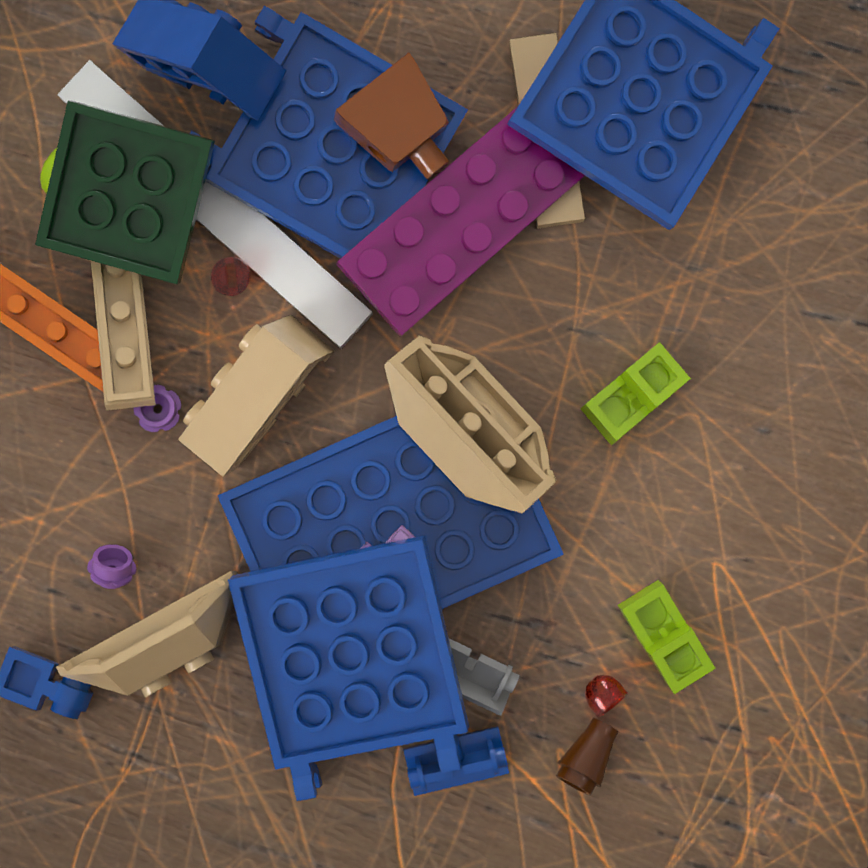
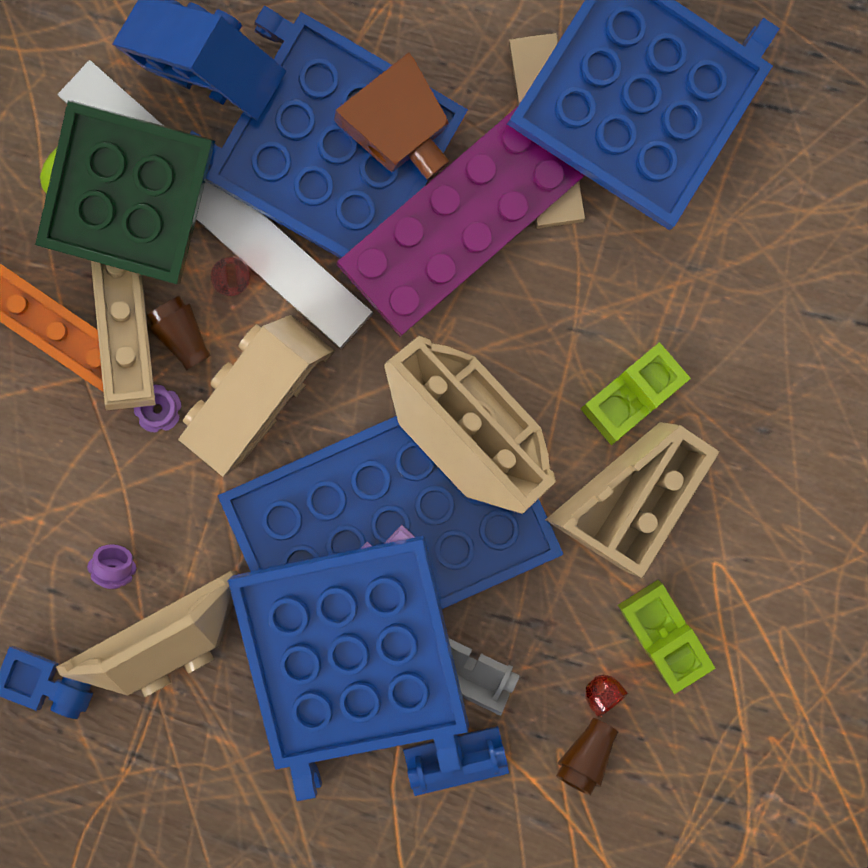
none -> reddish brown cone [146,296,211,370]
none -> tan wedge [545,422,719,578]

